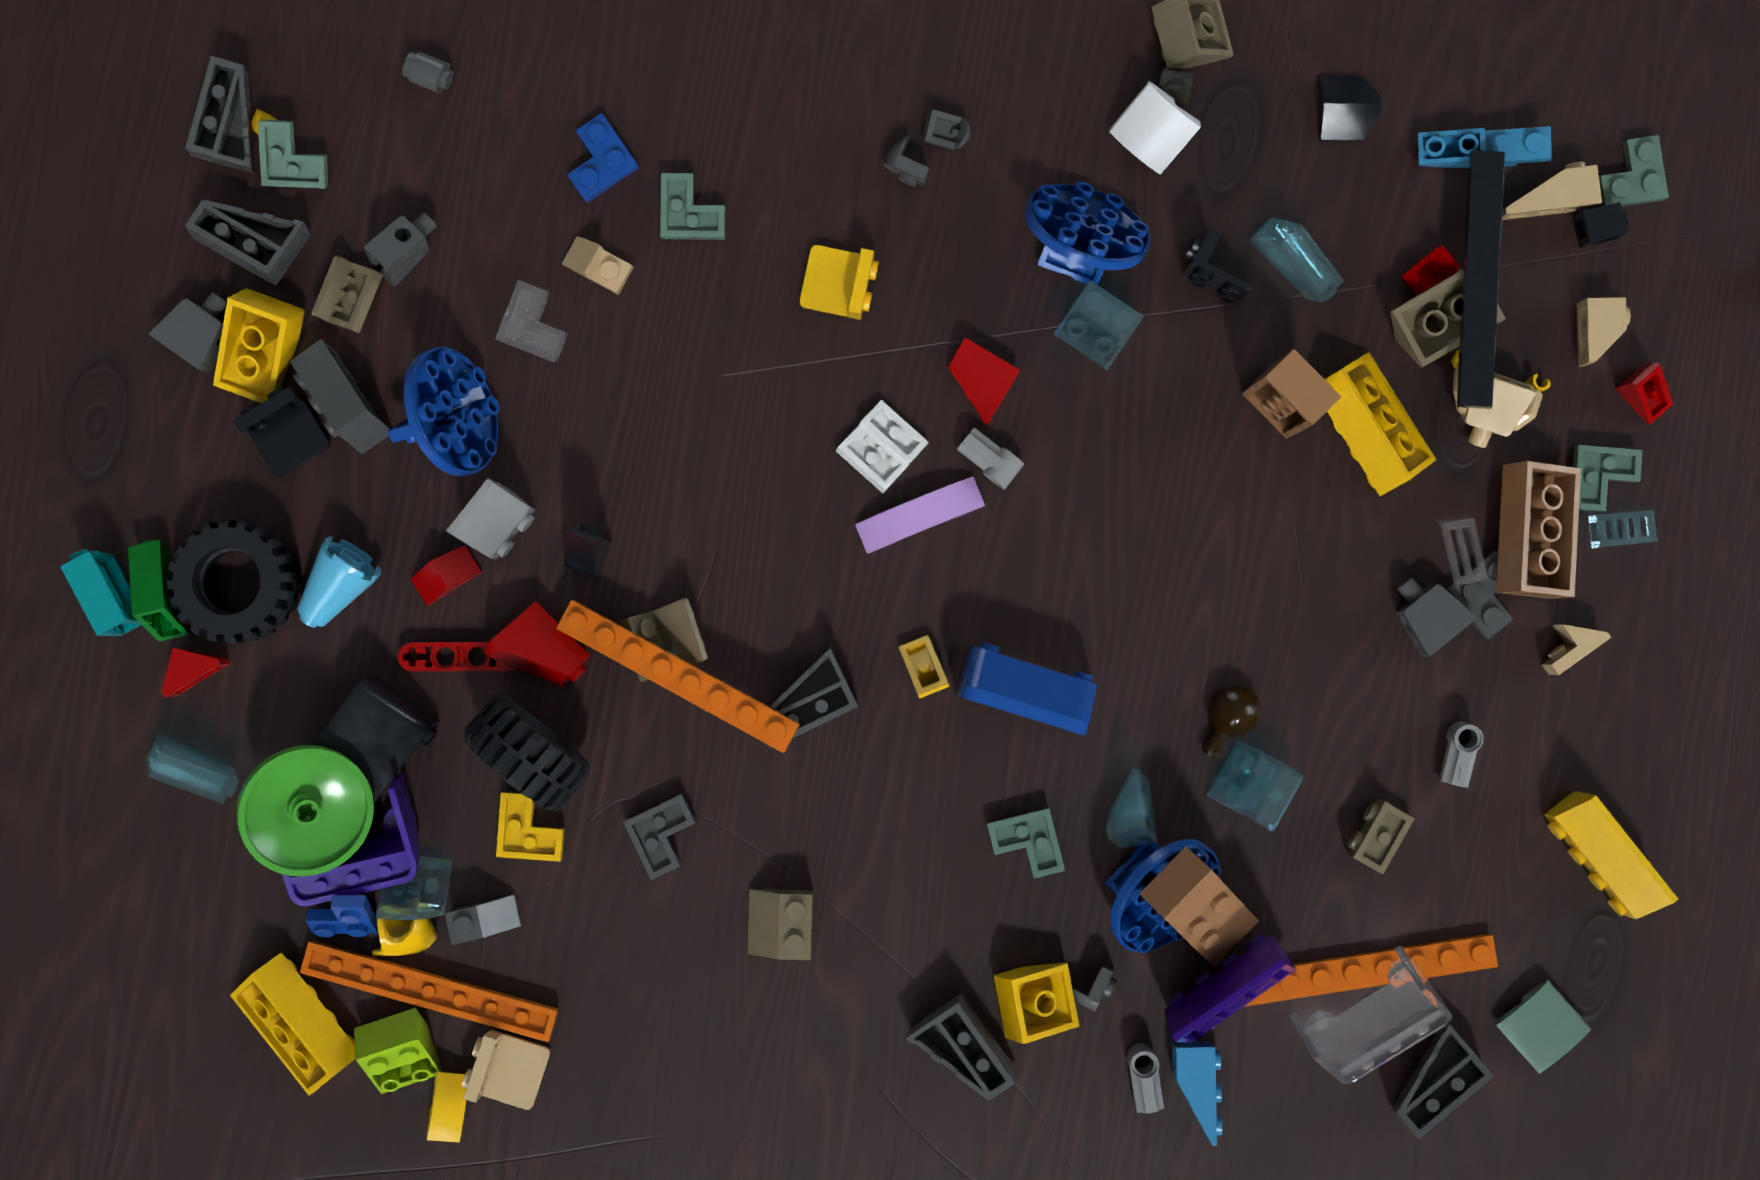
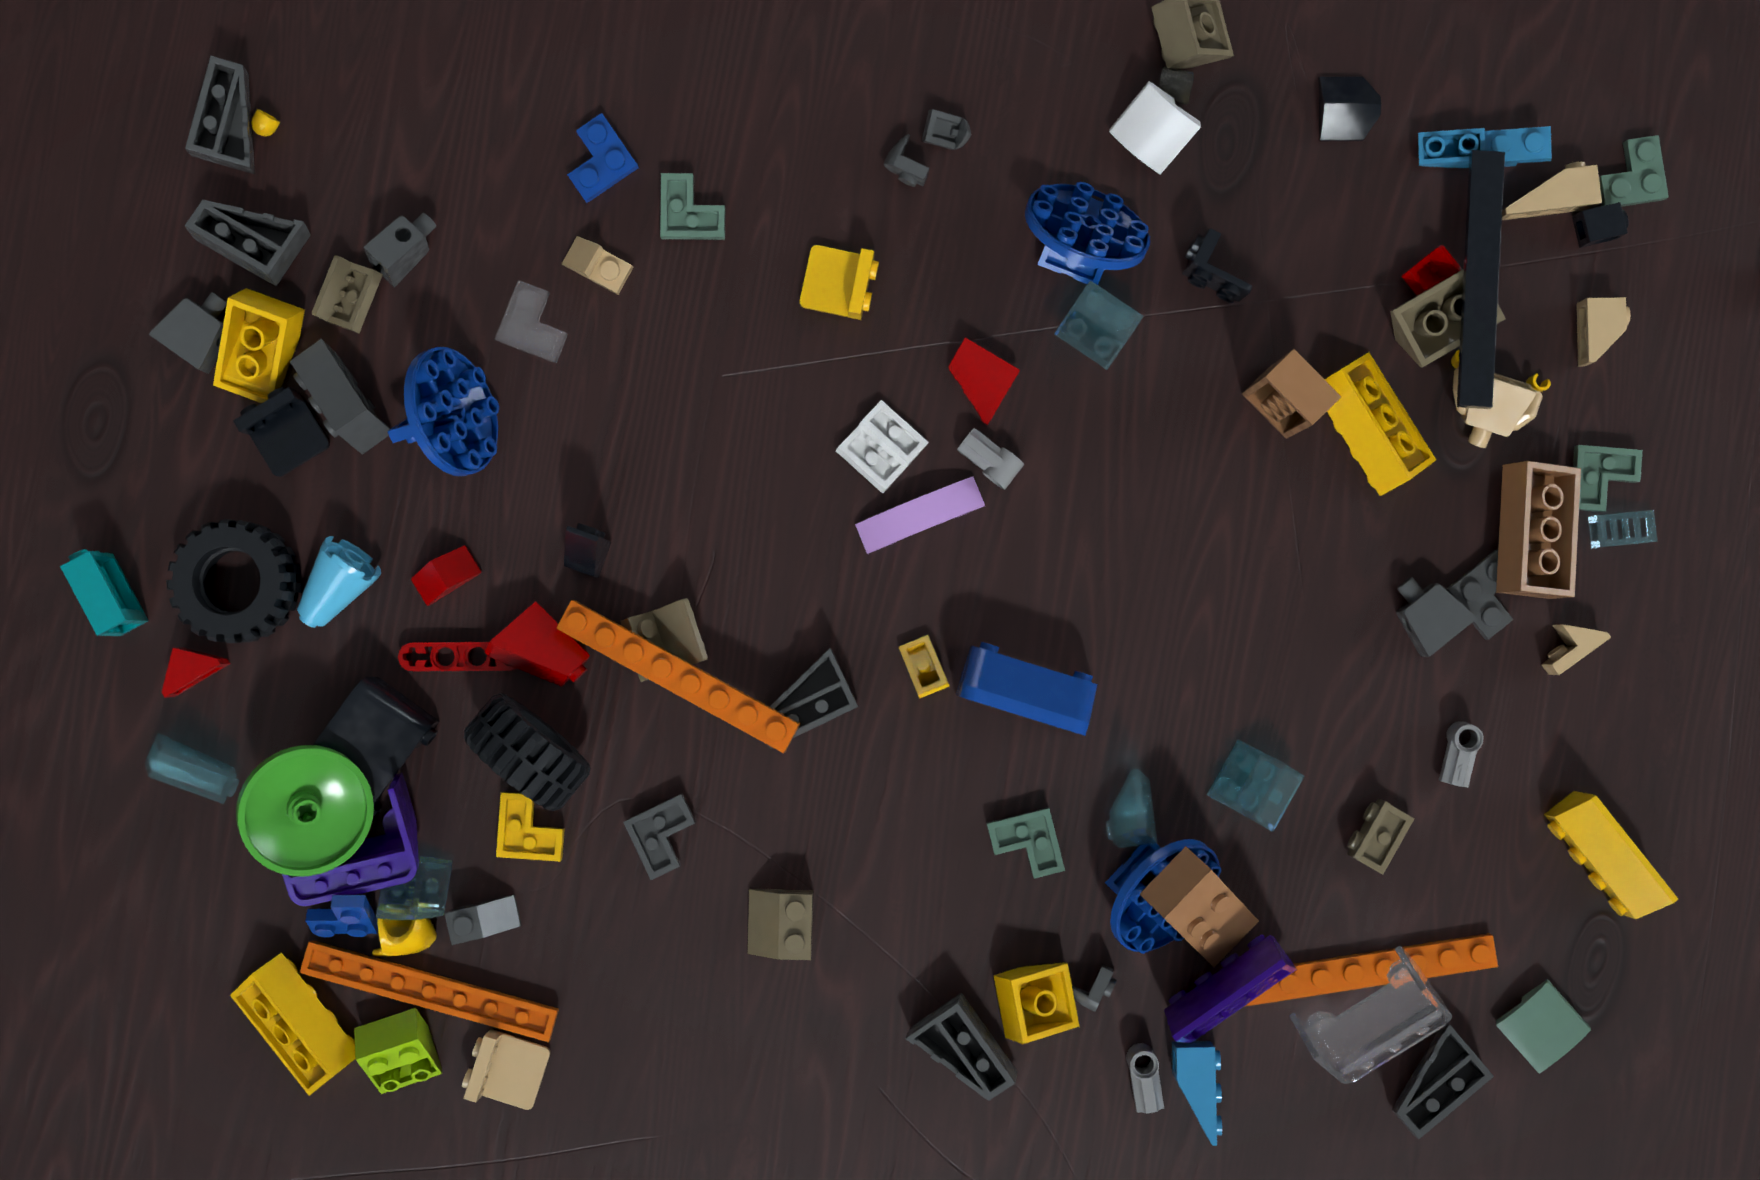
green slope [128,540,190,642] -> none
sand green plate [258,119,329,189] -> none
dark grey brick [402,52,453,93] -> none
yellow slope [426,1072,466,1143] -> none
light grey slope [446,479,535,560] -> none
dark brown hair [1202,686,1261,757] -> none
clear light blue slope [1249,217,1344,303] -> none
clear tile [1441,518,1488,587] -> none
red slope [1615,362,1673,425] -> none

